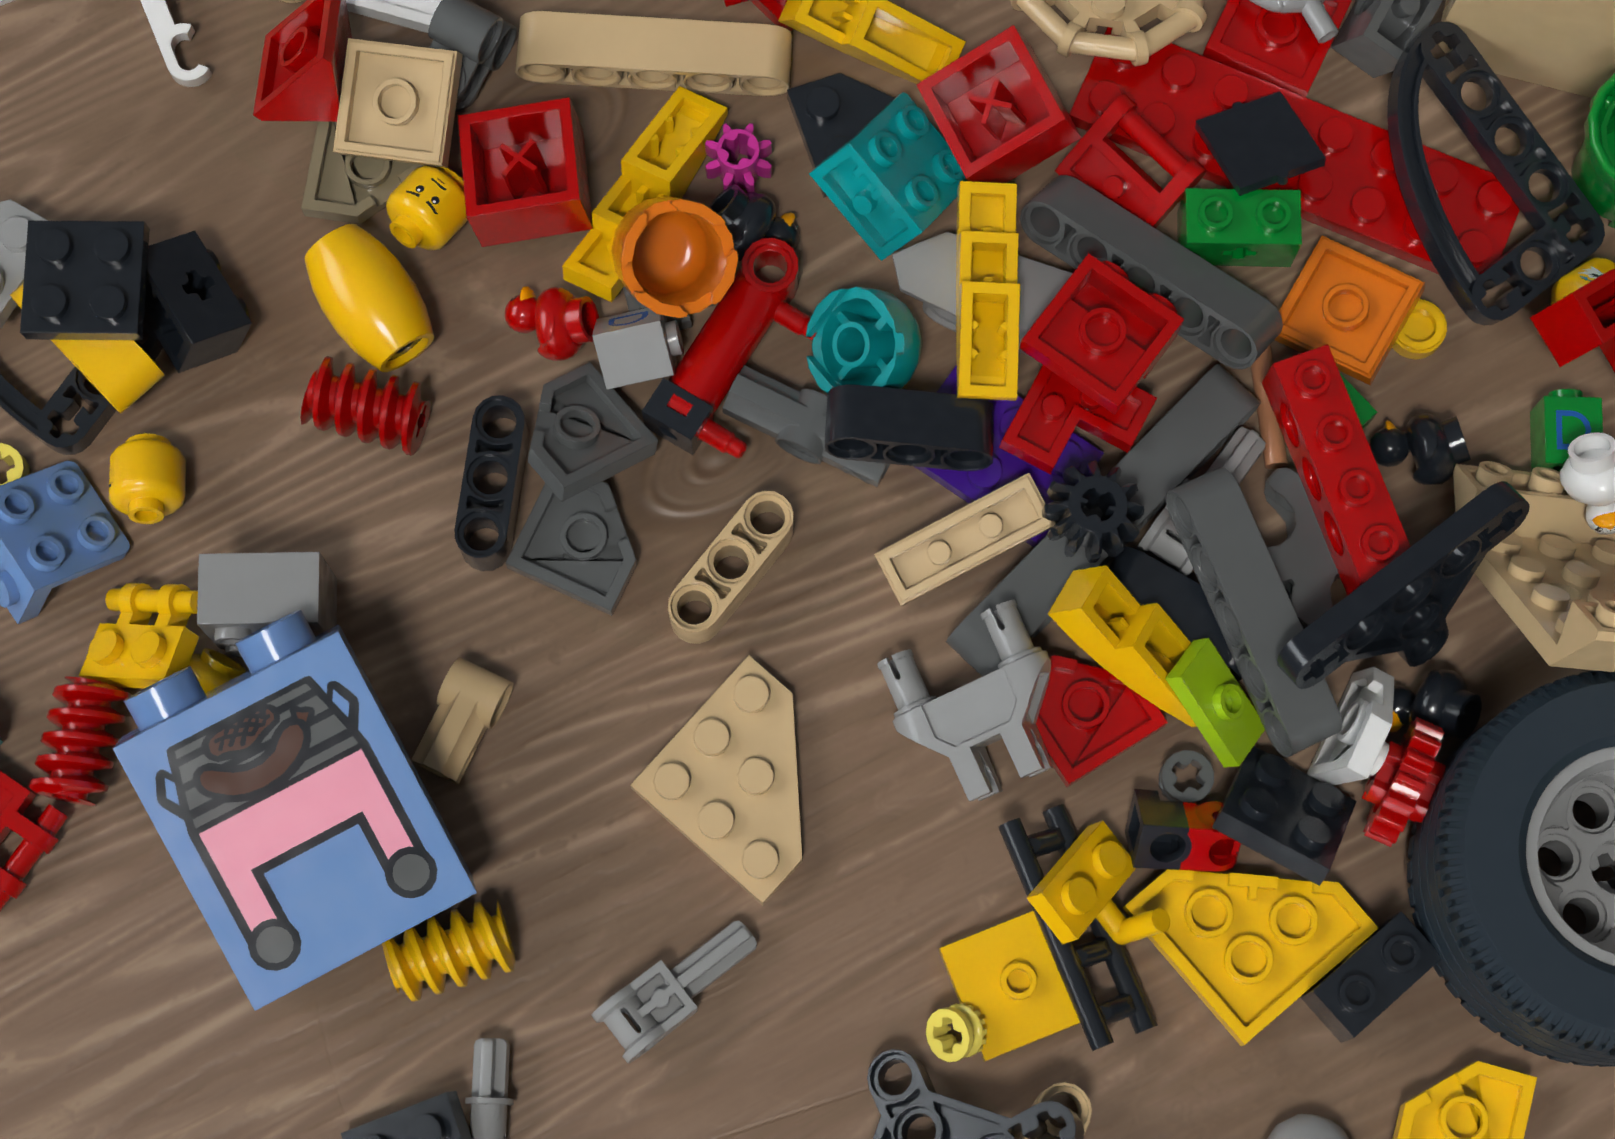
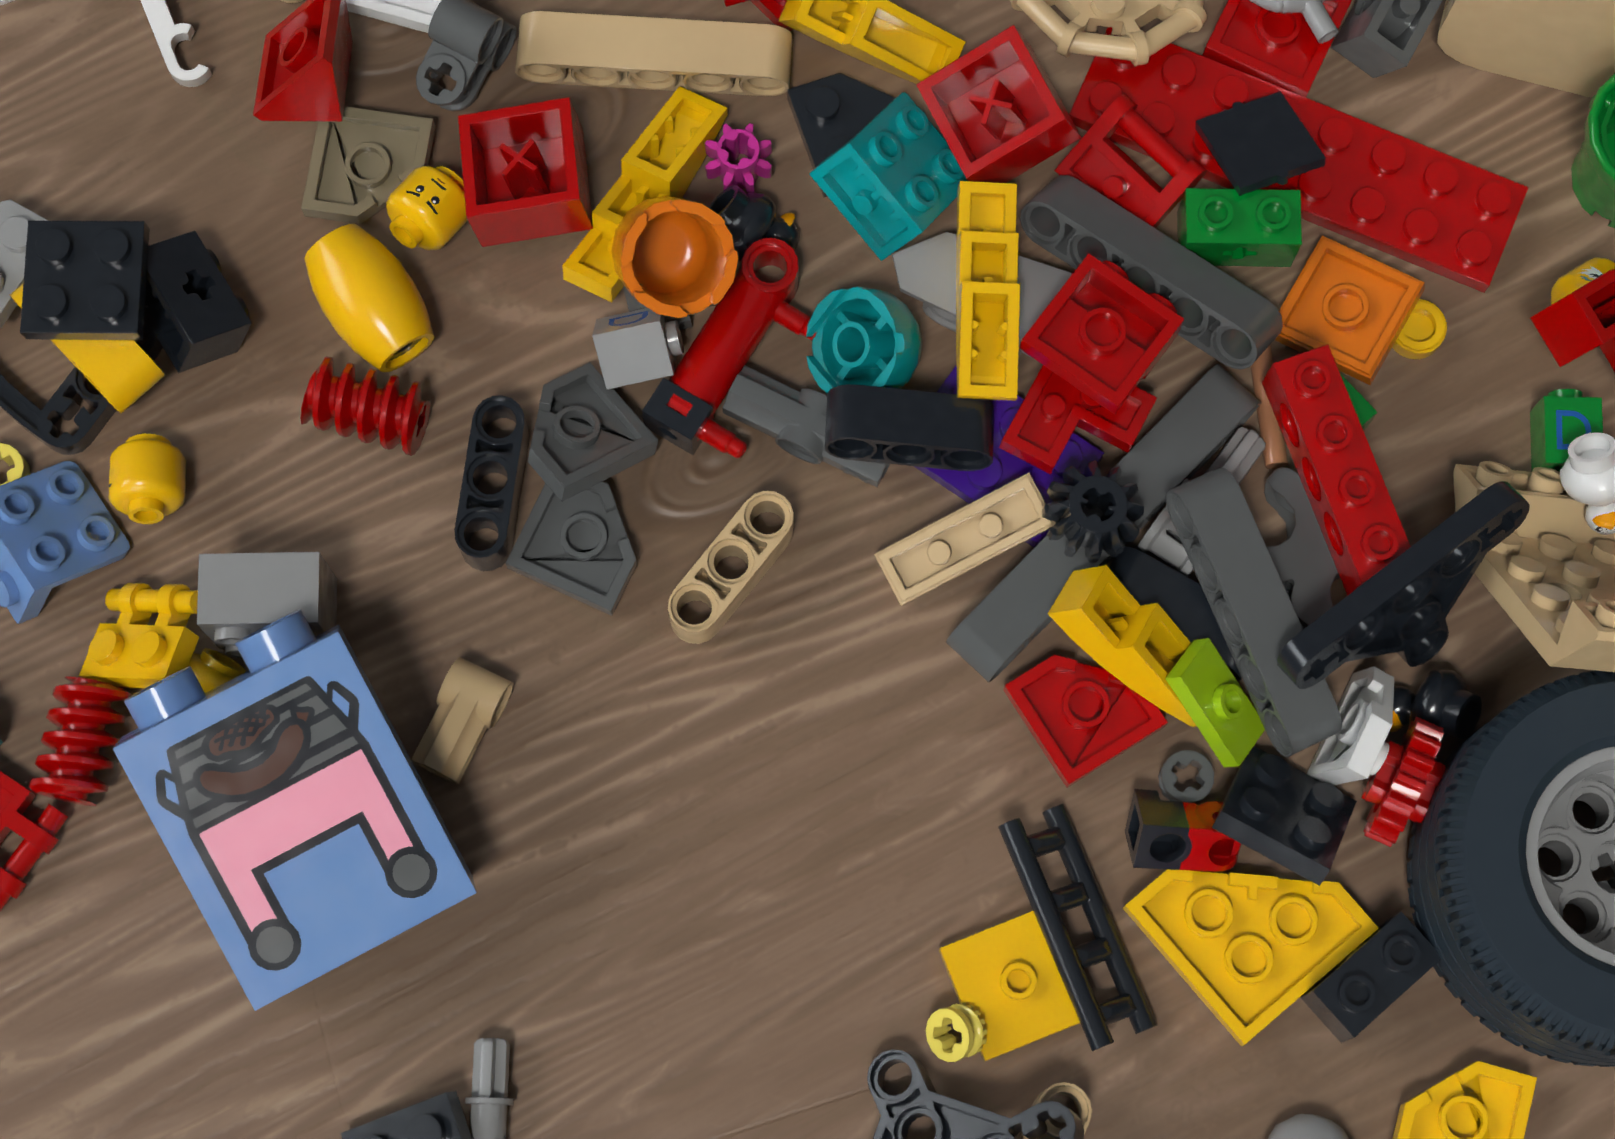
tan plate [333,38,463,168] -> none
yellow piece [382,899,515,1002] -> none
red animal [504,286,599,361] -> none
light grey connector [591,920,757,1064] -> none
tan plate [630,655,802,906] -> none
light grey connector [877,600,1054,801] -> none
yellow plate [1027,820,1170,945] -> none
black animal [1369,413,1471,485] -> none
black beam [1387,22,1605,325] -> none

